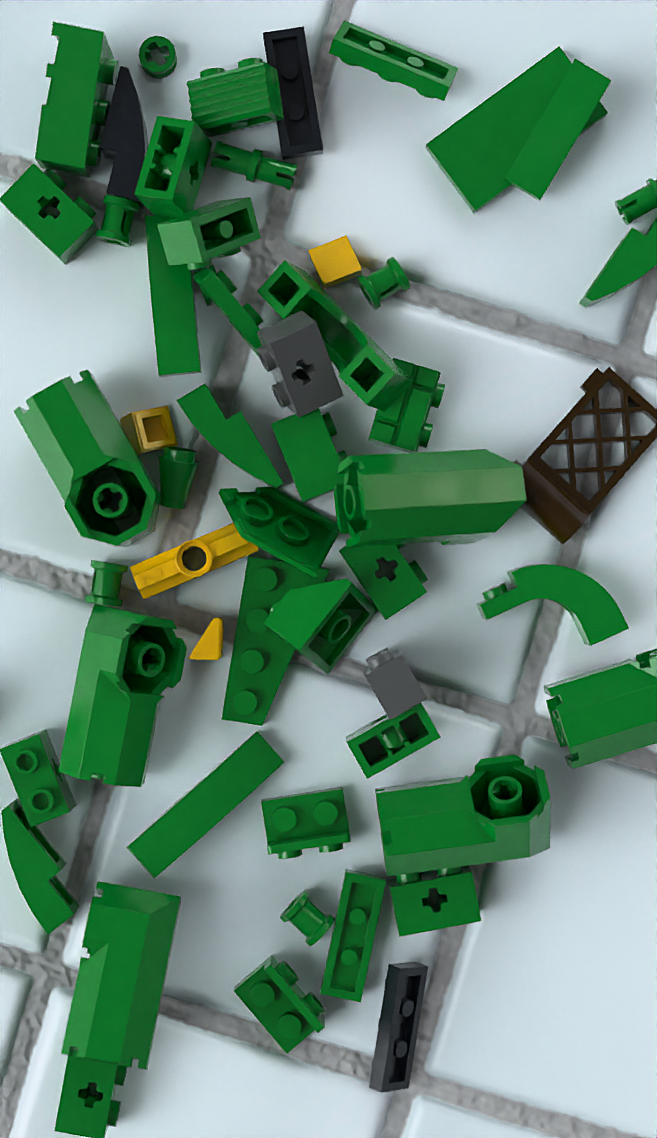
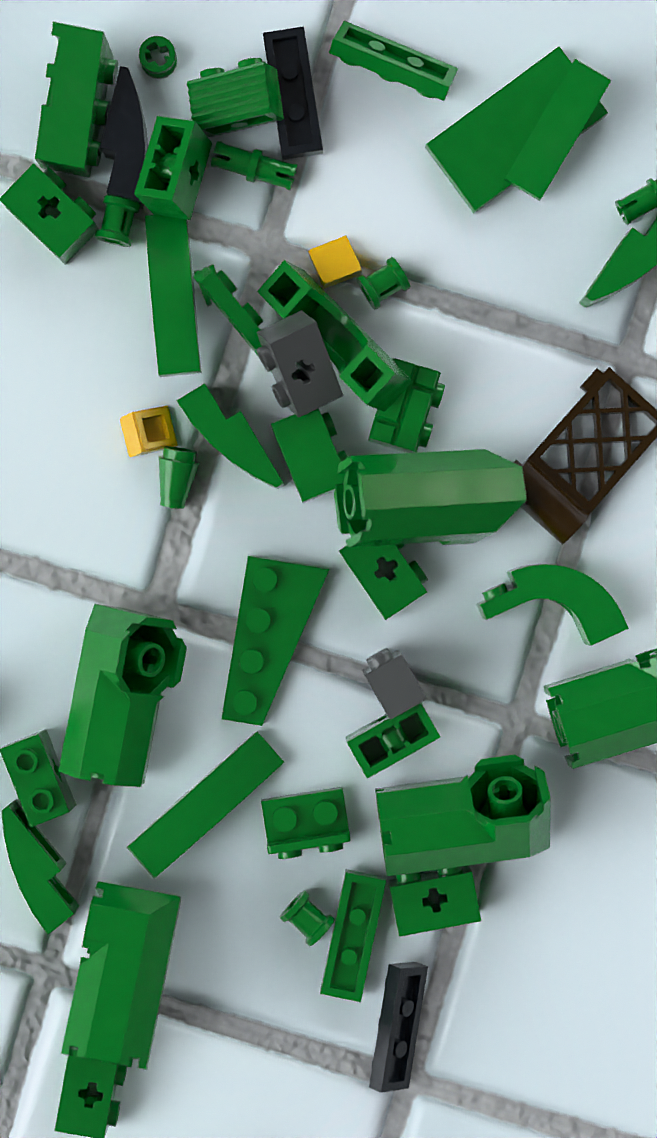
green brick [14,370,162,547] -> none
green bush [85,560,128,607] -> none
yellow piece [130,523,259,600] -> none
green brick [157,197,261,270] -> none
yellow slope [188,617,224,660] -> none
green tile [219,487,340,578] -> none
green bracket [233,955,326,1053] -> none
green slope [264,578,378,675] -> none

